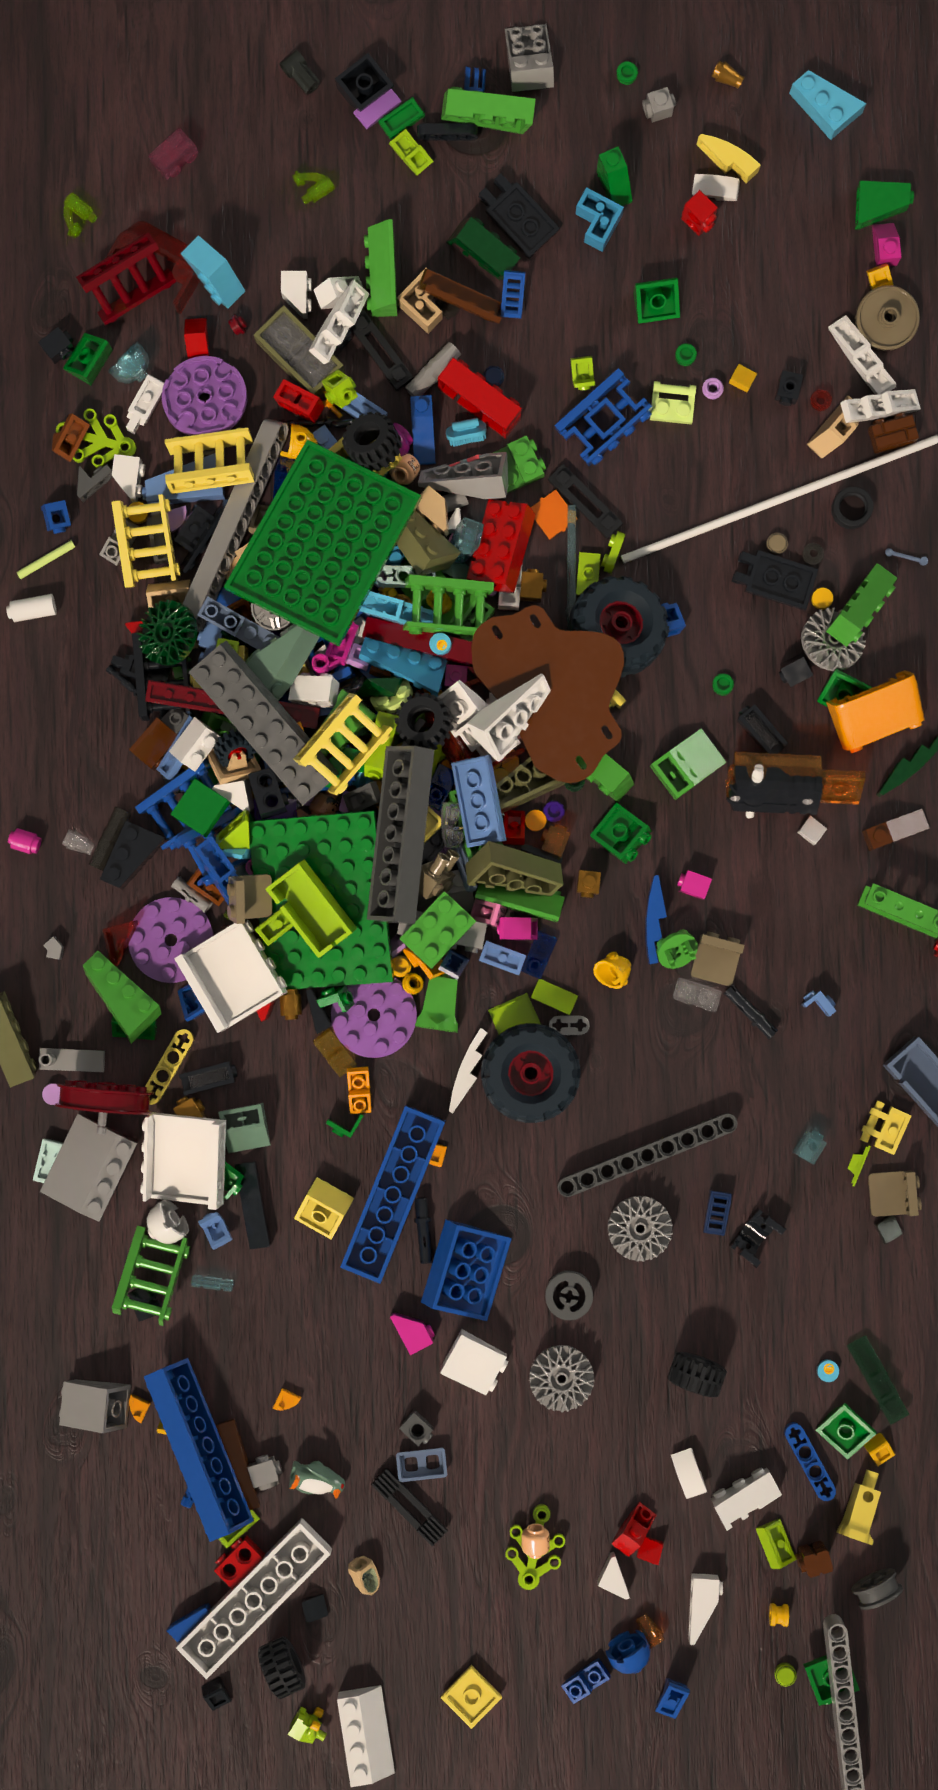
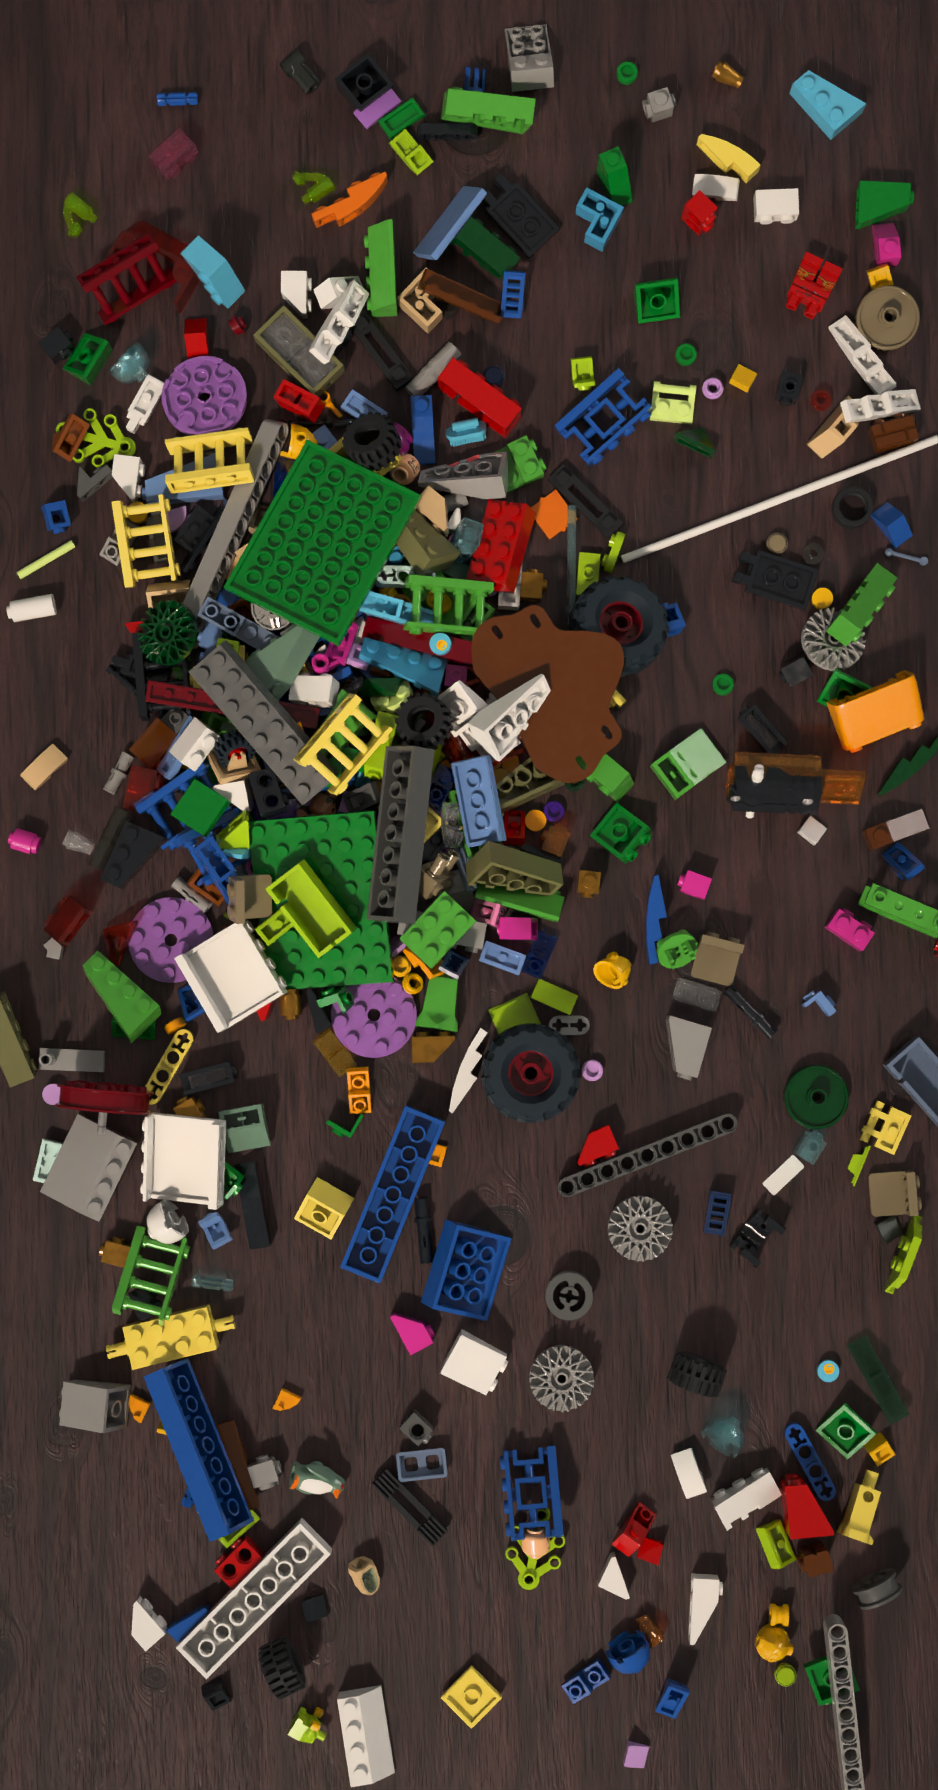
lime brick [321,369,358,409] -> none
none -> tan slope [20,744,68,791]
none -> clear red slope [44,895,93,946]
none -> pearl gold brick [99,1236,131,1268]
none -> light grey pin [103,751,134,795]
none -> light yellow brick [106,1304,236,1370]
none -> clear red slope [122,765,165,812]
none -> white slope [131,1596,168,1651]
none -> blue axle [157,92,198,106]
none -> light orange tile [164,1017,186,1035]
none -> orange slope [312,172,388,228]
none -> pearl gold slope [412,1032,455,1063]
none -> medium blue tile [413,186,487,260]
none -> blue fence [500,1446,564,1541]
none -> red slope [577,1124,619,1168]
none -> lavender tile [581,1060,603,1081]
none -> lavender slope [623,1741,649,1768]
none -> light grey slope [666,1015,712,1081]
none -> dark green slope [674,428,715,459]
none -> clear light blue cylinder [700,1416,745,1458]
none -> white brick [753,188,799,224]
none -> yellow helmet [756,1624,794,1662]
none -> white sticker [763,1155,804,1195]
none -> red slope [780,1473,834,1540]
none -> dark green wheel [783,1065,849,1129]
none -> red hips [786,251,843,320]
none -> dark pink brick [824,908,875,951]
none -> blue slope [871,502,913,549]
none -> blue slope [882,842,925,881]
none -> lime wing [884,1216,922,1294]

